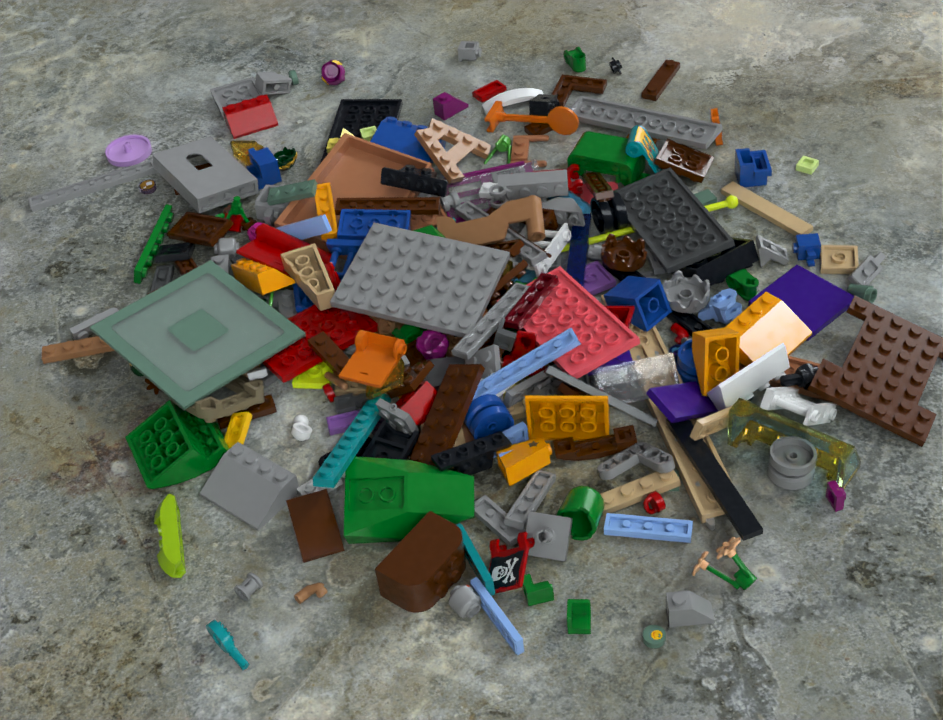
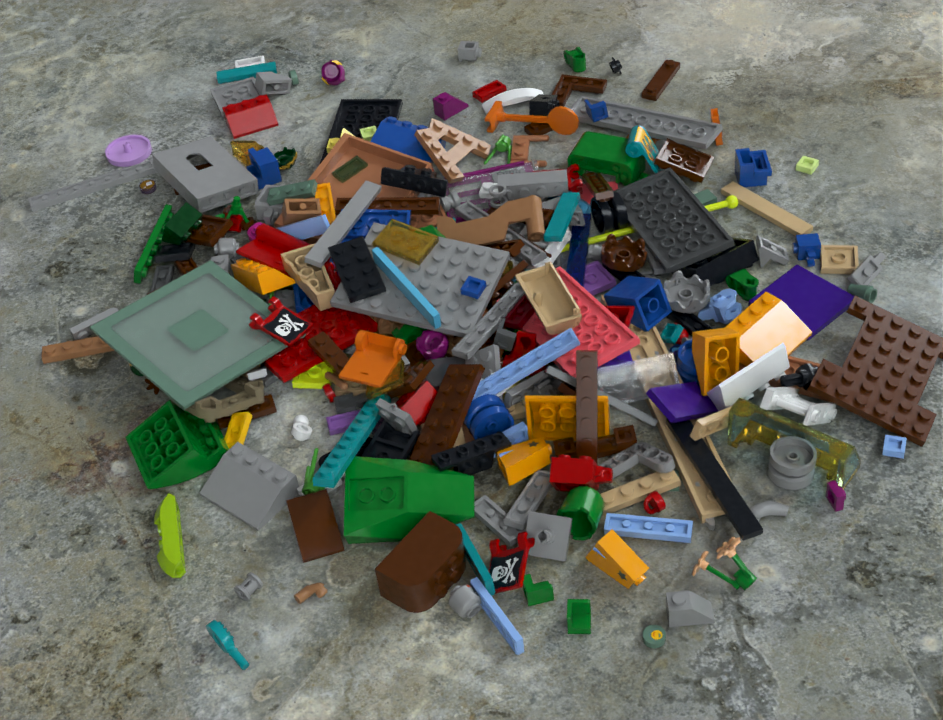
none -> dark green slope [162,202,203,245]
none -> teal tile [216,61,277,84]
none -> white tile [235,56,265,68]
none -> flag [249,296,313,347]
none -> medium nougat slope [282,198,321,225]
none -> bright green plant [302,448,325,495]
none -> light grey tile [304,181,382,268]
none -> black plate [328,236,386,303]
none -> clear green tile [332,156,368,183]
none -> clear yellow tile [372,219,439,265]
none -> medium azure tile [372,247,441,329]
none -> blue plate [460,276,486,299]
none -> tan container [515,262,582,335]
none -> teal tile [543,192,581,242]
none -> red hinge [549,454,613,492]
none -> reddish brown plate [576,350,598,465]
none -> blue panel [584,99,608,123]
none -> light orange slope [585,529,649,589]
none -> teal tile [660,323,684,344]
none -> light grey arm [750,501,789,522]
none -> light blue plate [882,434,907,459]

